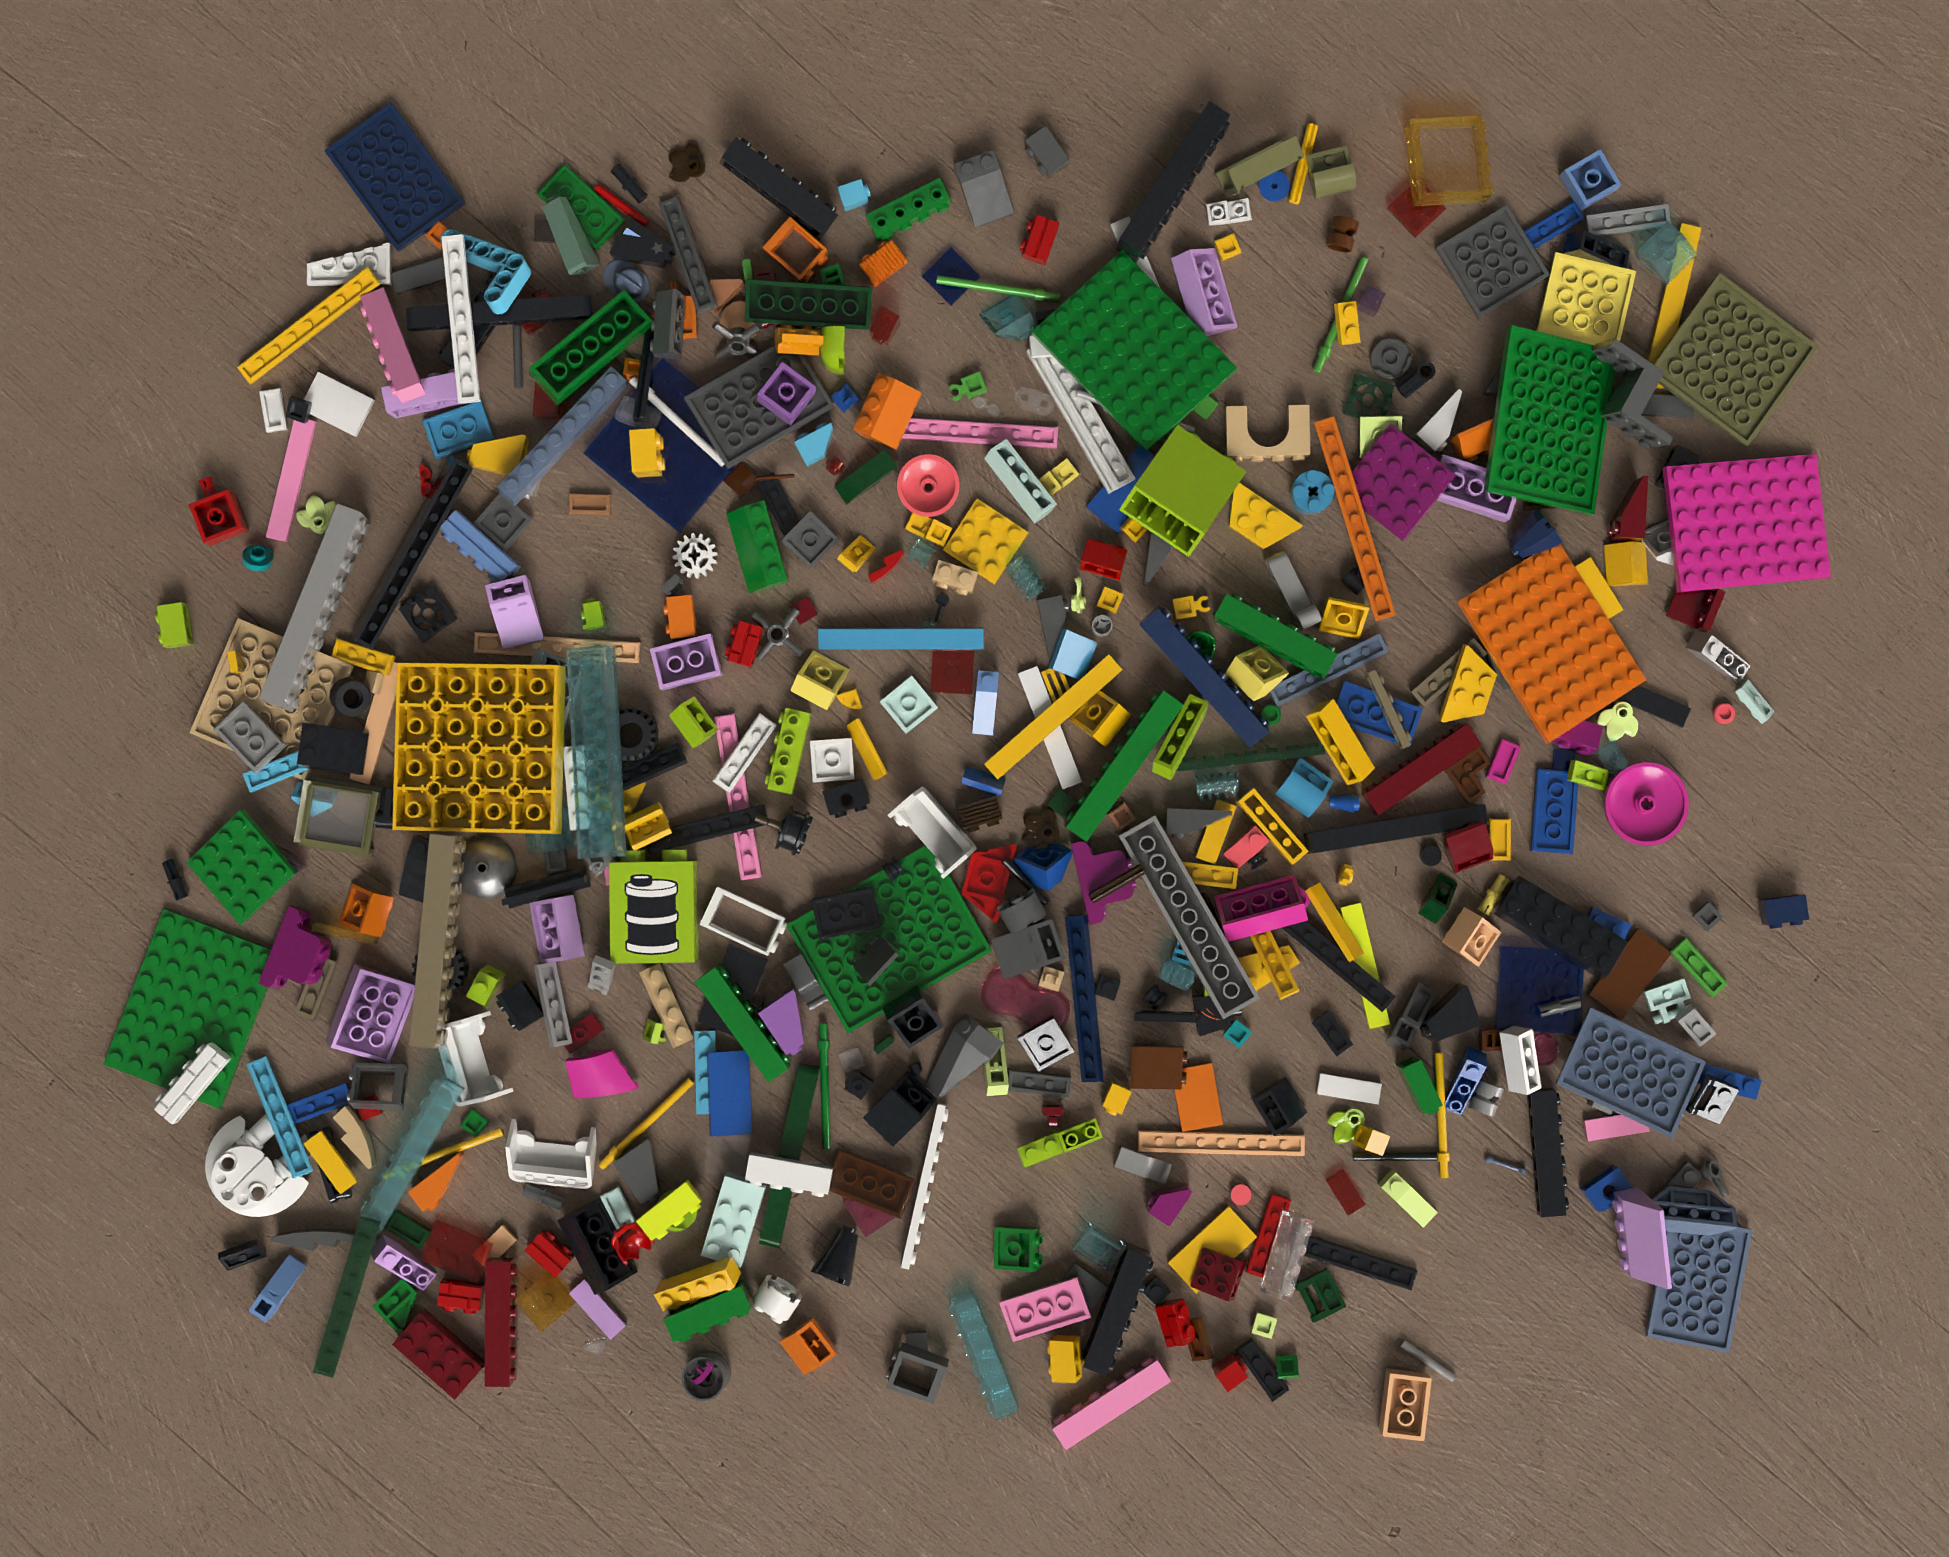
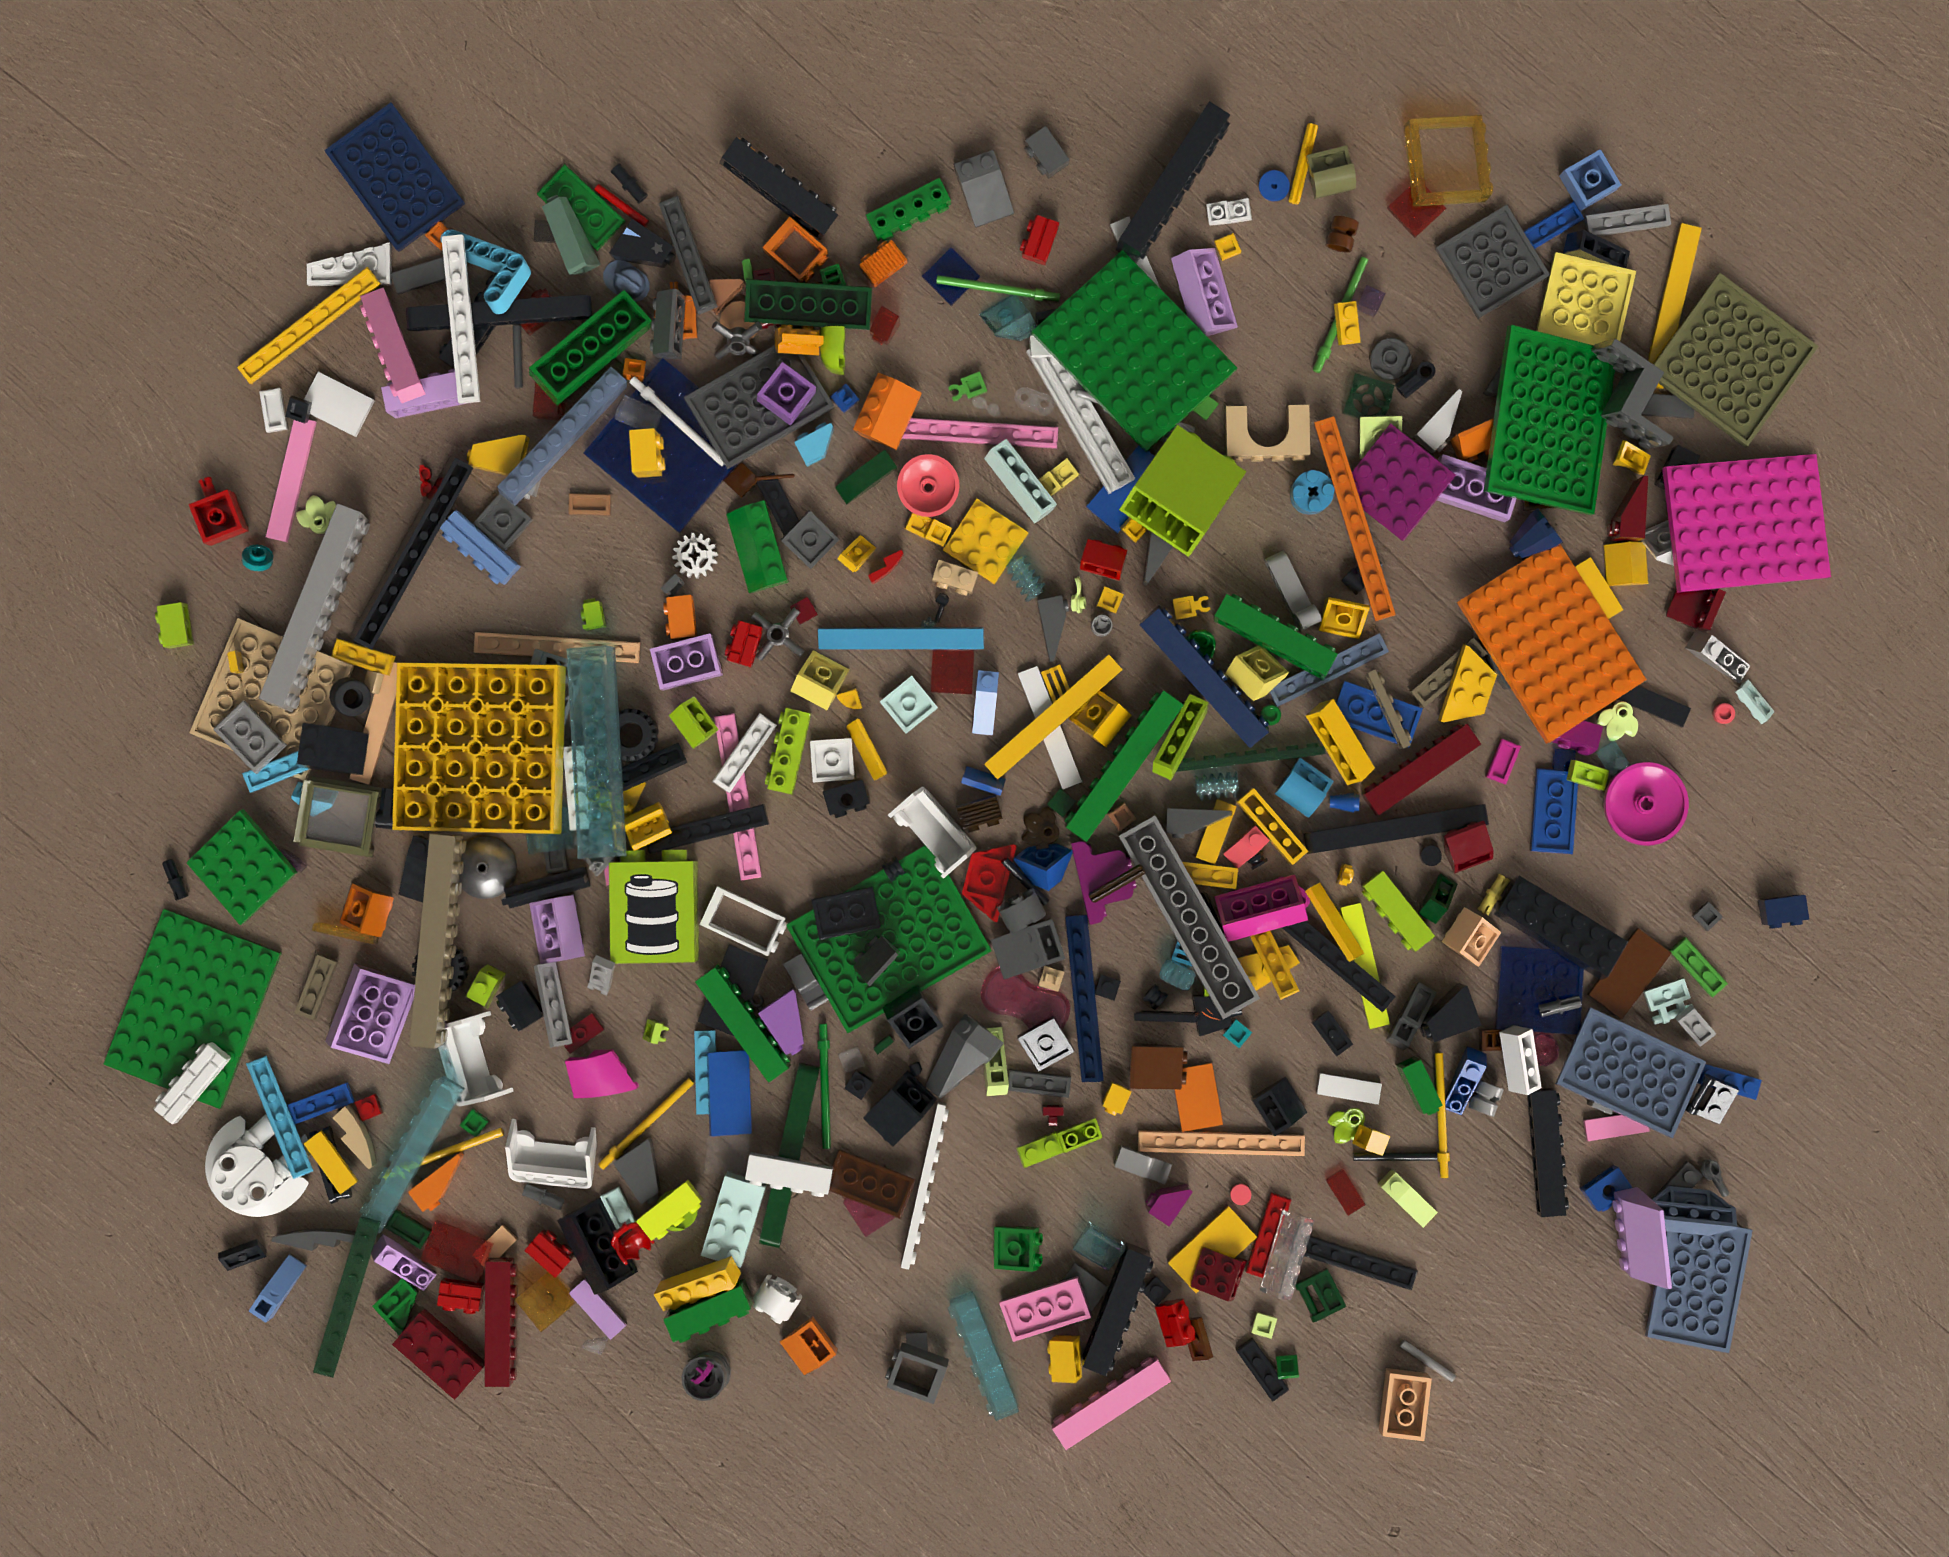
magenta brick [258,906,332,988] -> none
flat silver window [347,1063,408,1110] -> none
black piece [399,585,457,643] -> none
dark azure tile [422,400,496,460] -> none
lavender slope [485,575,544,650] -> none
black axle [633,331,654,422] -> none
tan plate [639,963,693,1048] -> none
dark brown plate [668,143,705,182] -> none
black wheel [754,806,813,856] -> none
black cone [811,1226,858,1287] -> none
clear red plate [826,456,845,475] -> none
medium azure brick [838,179,871,211] -> none
clear light blue tile [908,540,936,568] -> none
tile [1049,629,1097,680] -> none
red brick [1212,1352,1248,1392] -> none
olive piece [1215,136,1305,197] -> none
yellow wing [1229,483,1303,550] -> none
reddish brown plate [1444,746,1491,804] -> none
sand blue hinge [1485,1155,1527,1174] -> none
yellow tile [1488,819,1511,860] -> none
blue plate [1587,907,1631,939] -> none
clear light blue slope [1637,221,1697,285] -> none
none -> lime brick [1361,870,1435,952]
none -> yellow slope [1613,440,1651,475]

